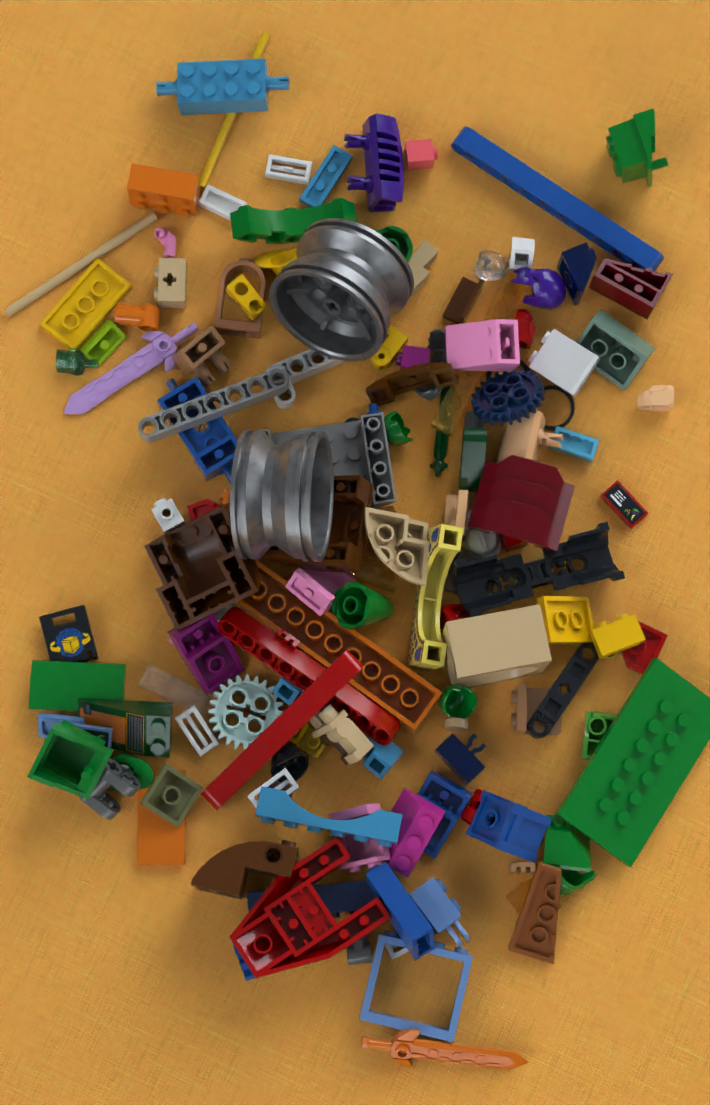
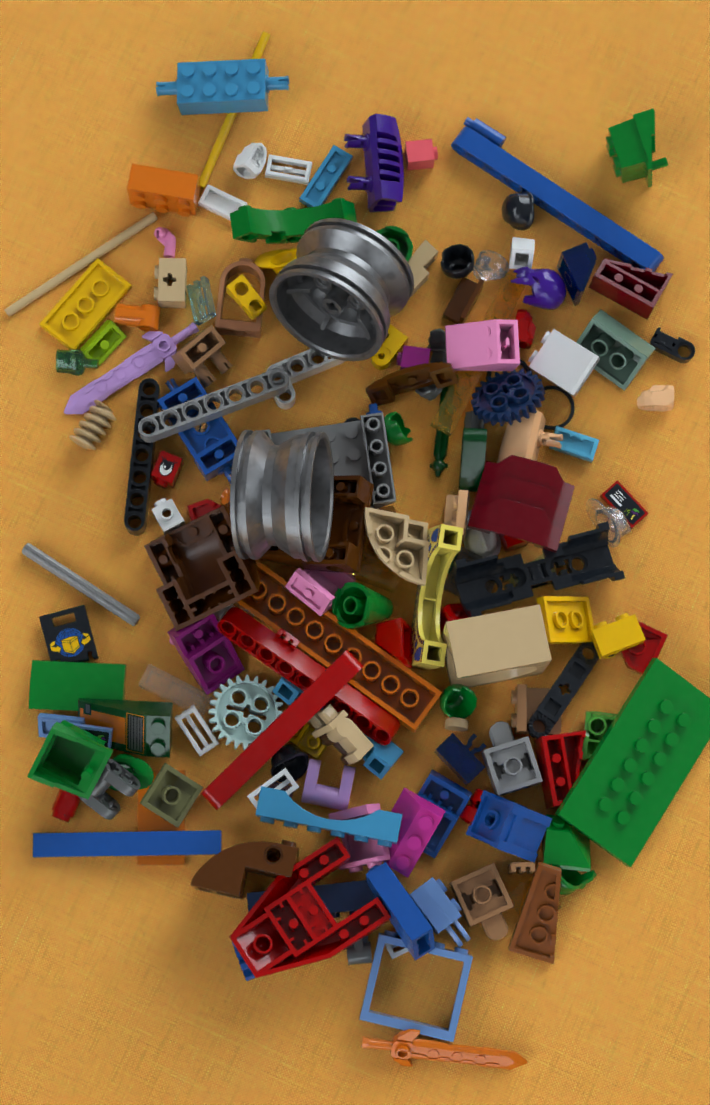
none -> light grey axle [22,543,140,626]
none -> blue tile [33,830,222,858]
none -> red brick [51,789,81,823]
none -> tan piece [69,400,116,450]
none -> black beam [124,378,161,536]
none -> red brick [151,450,184,489]
none -> clear light blue tile [186,276,216,326]
none -> white rock [233,143,267,179]
none -> lavender connector [301,758,356,810]
none -> red slope [374,617,412,668]
none -> black hair [441,244,475,279]
none -> medium nougat brick [449,863,514,940]
none -> blue cylinder [463,117,506,148]
none -> light grey brick [481,721,543,796]
none -> black helmet [502,191,534,230]
none -> red wedge [534,730,586,809]
none -> clear piece [586,498,631,548]
none -> black piece [649,327,695,363]

